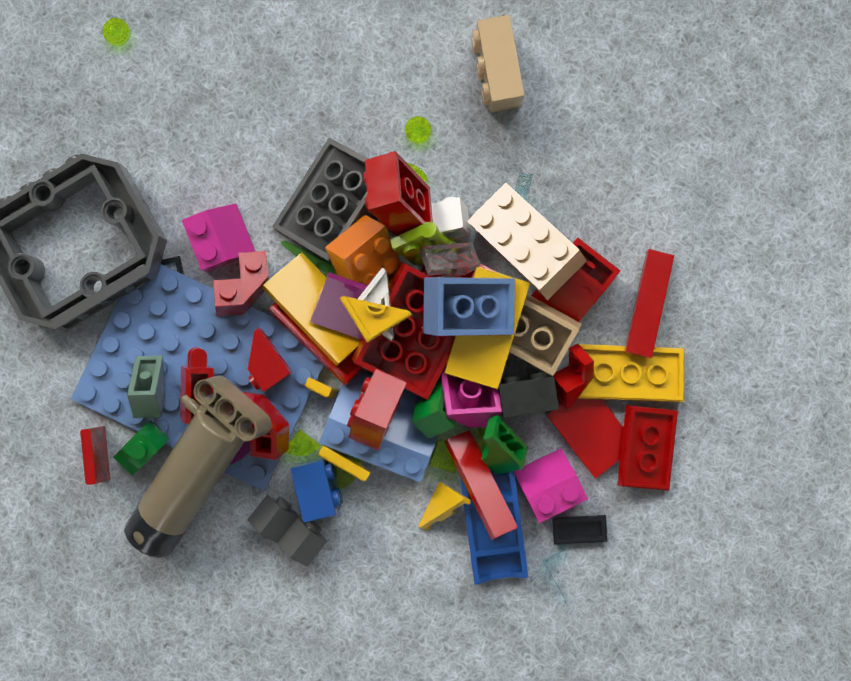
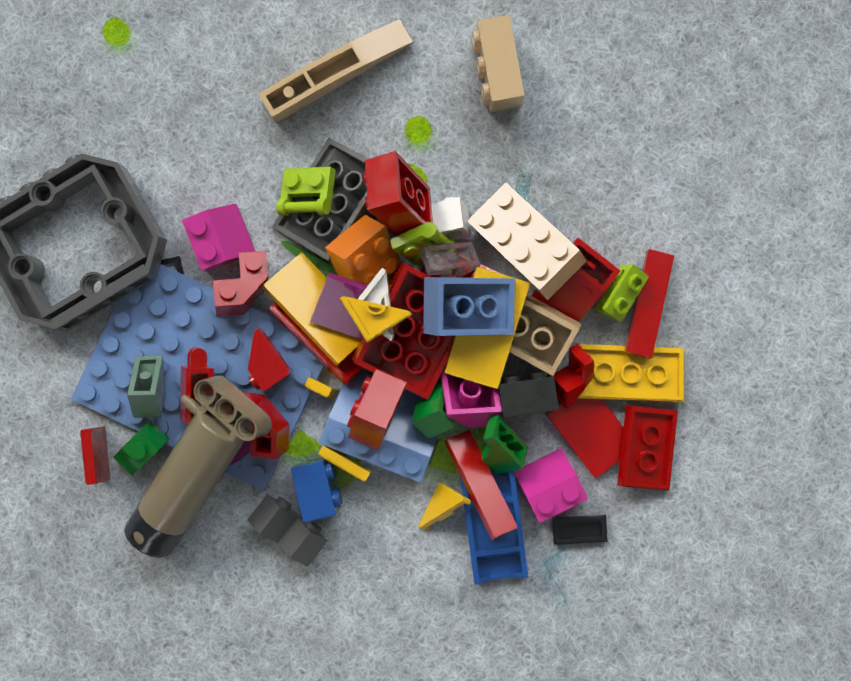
none -> tan slope [259,19,413,124]
none -> lime plate [276,167,336,216]
none -> lime bracket [595,264,649,323]

